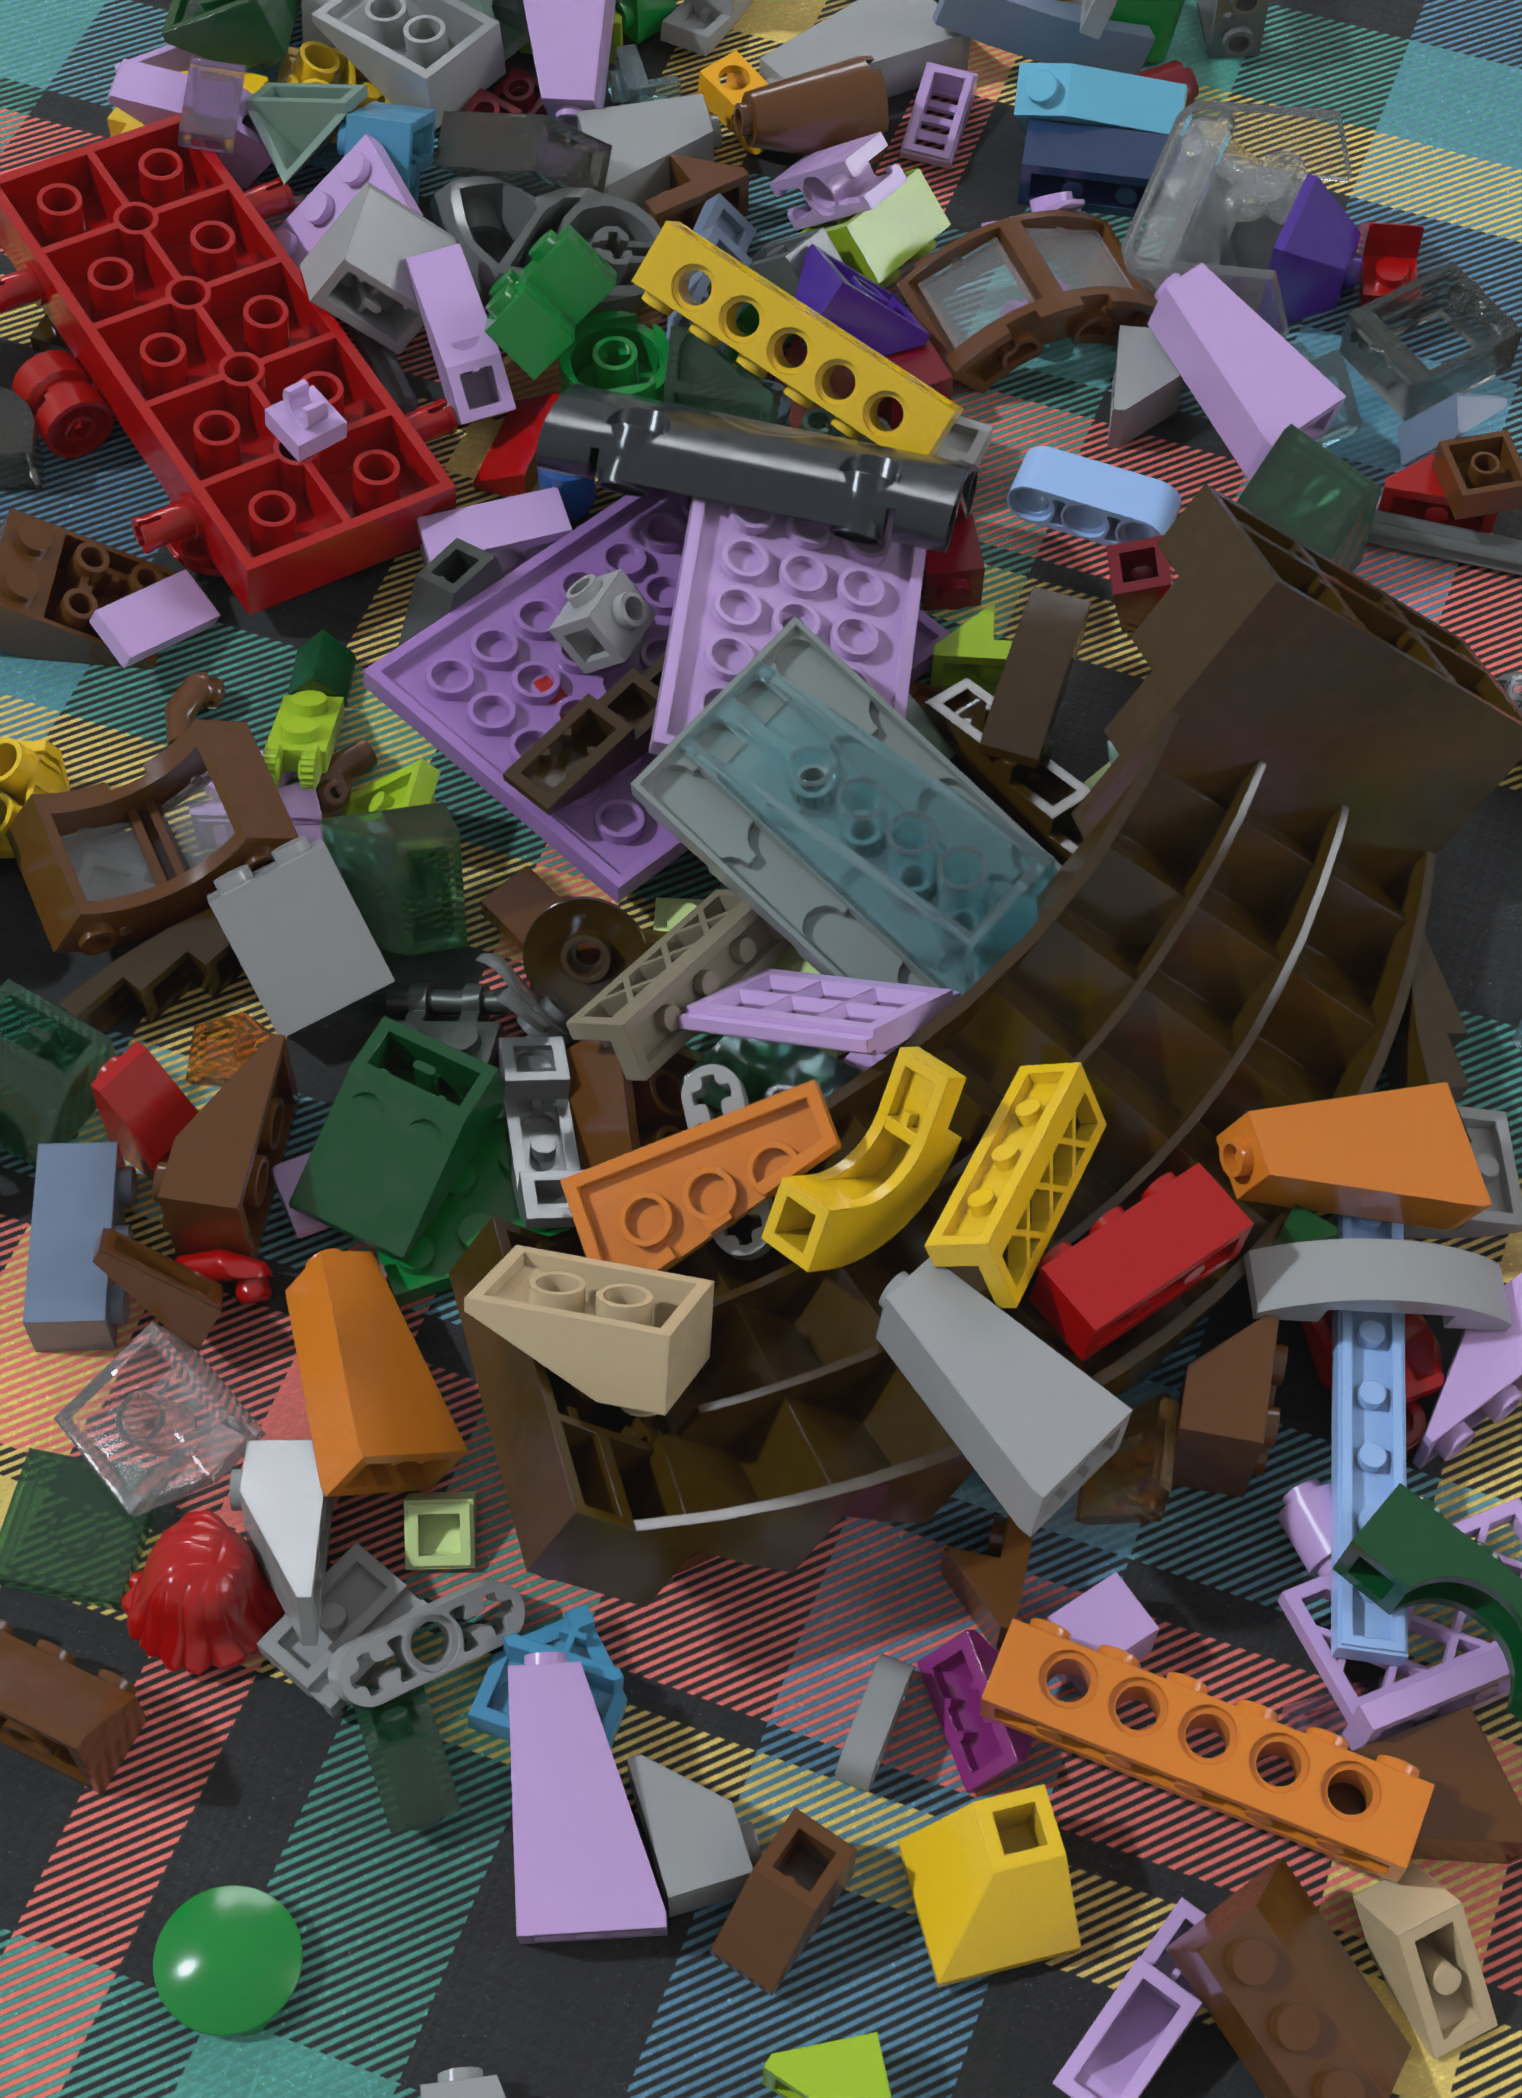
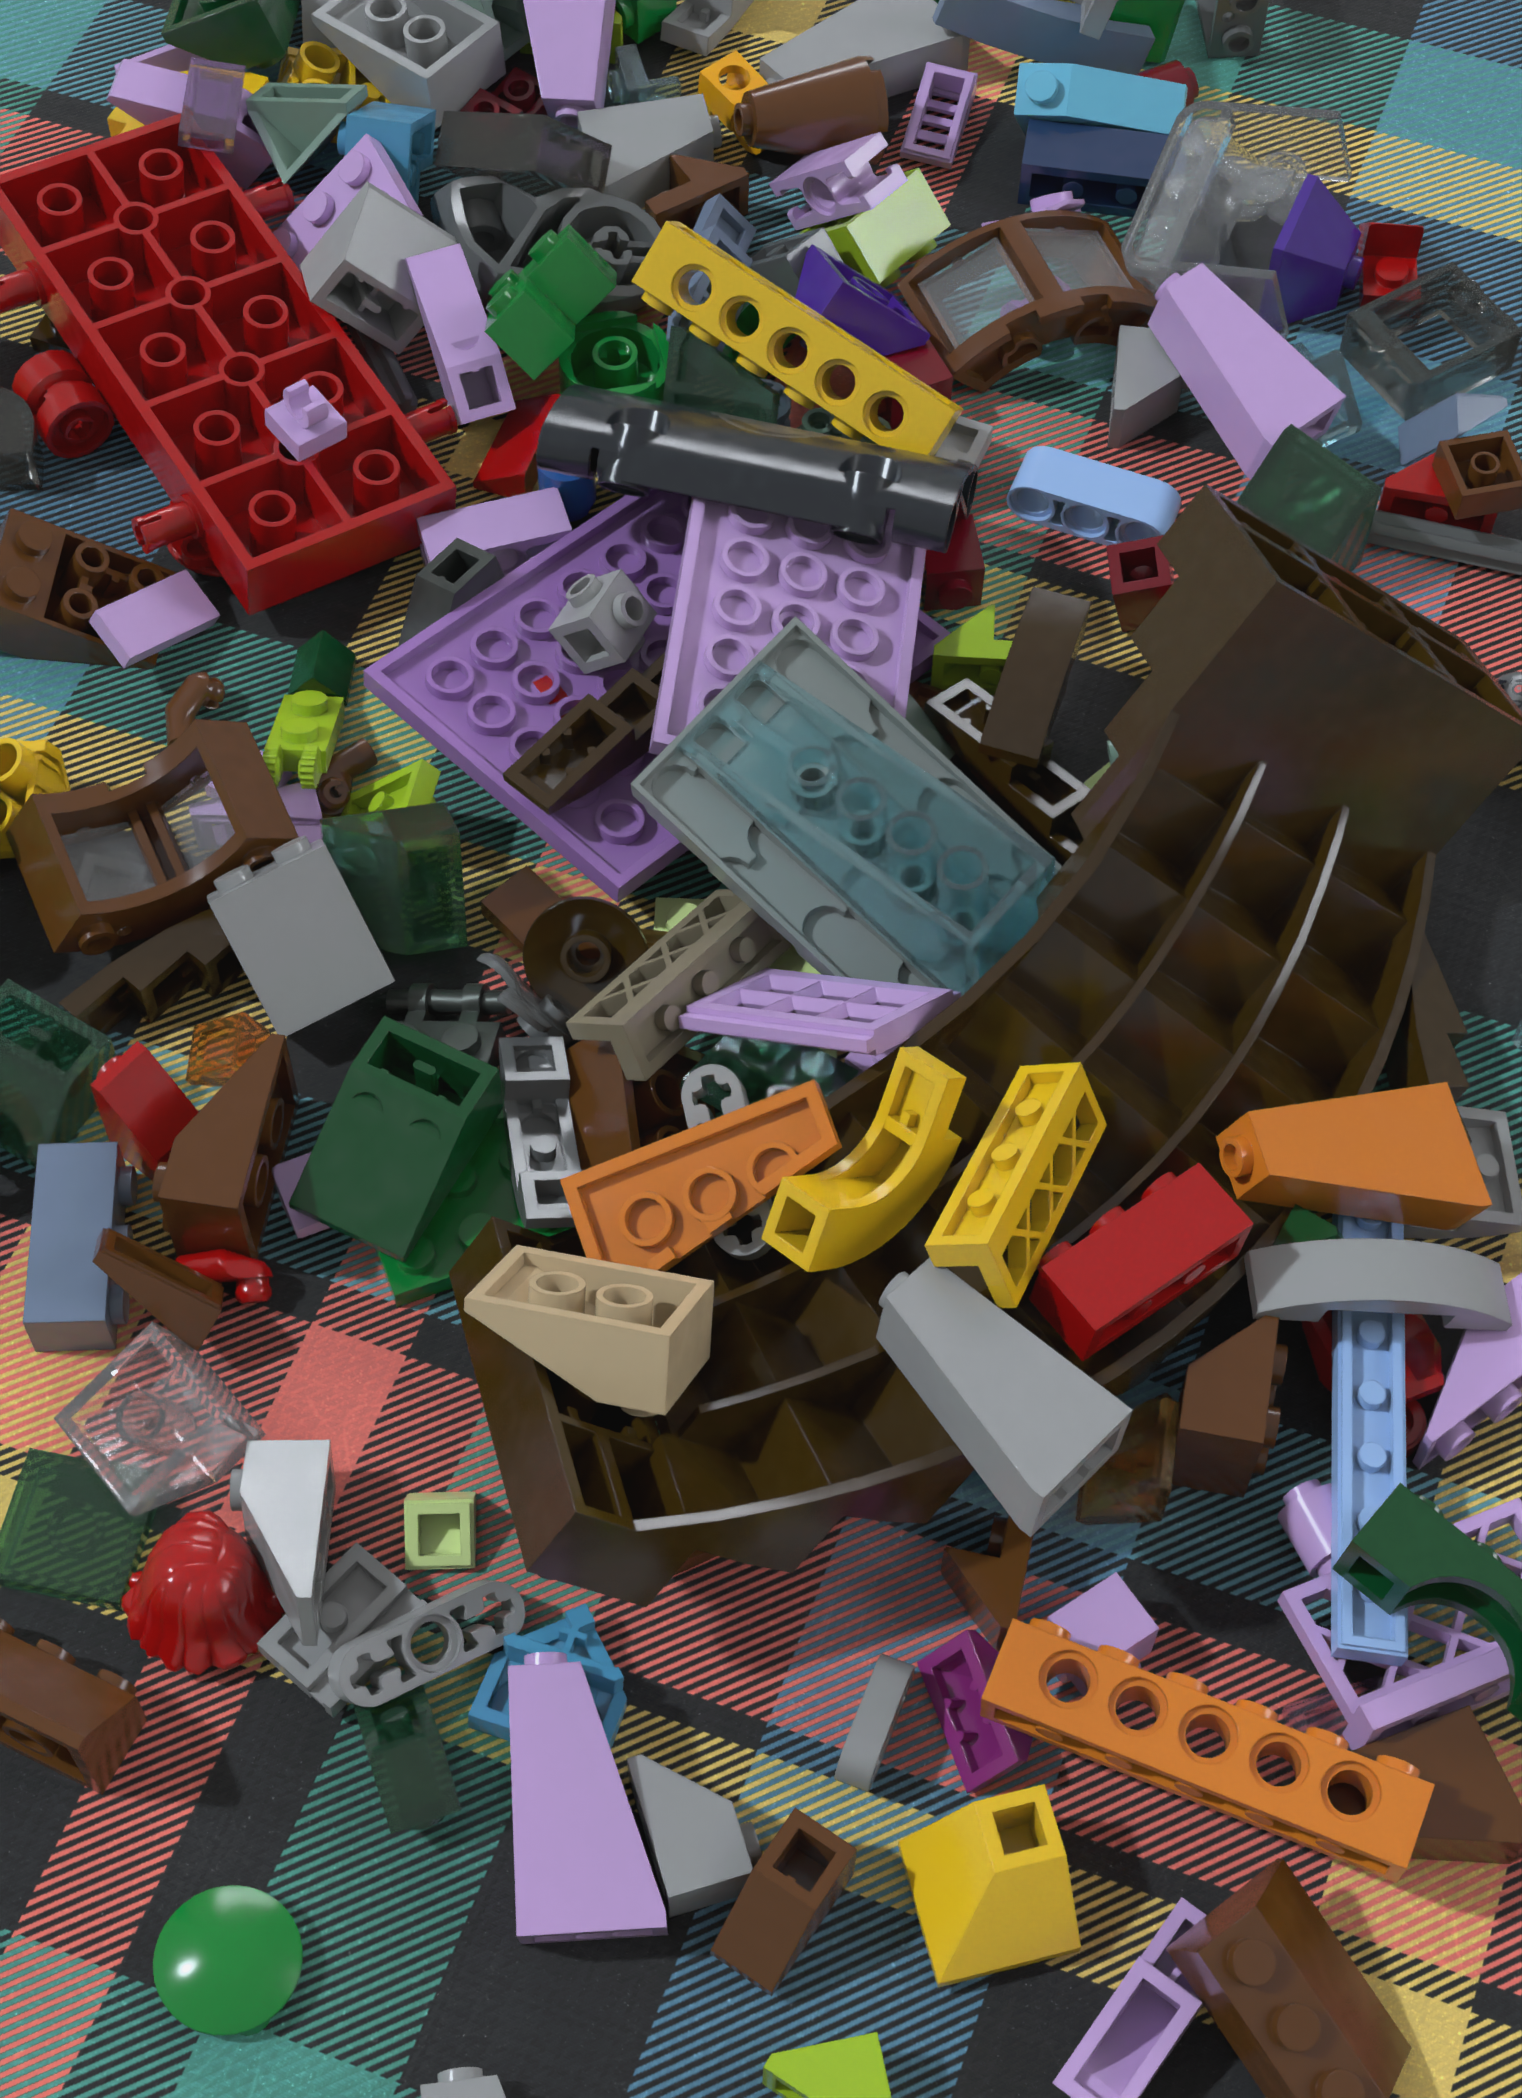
orange slope [285,1248,468,1497] -> none
tan slope [1353,1864,1498,2059] -> none

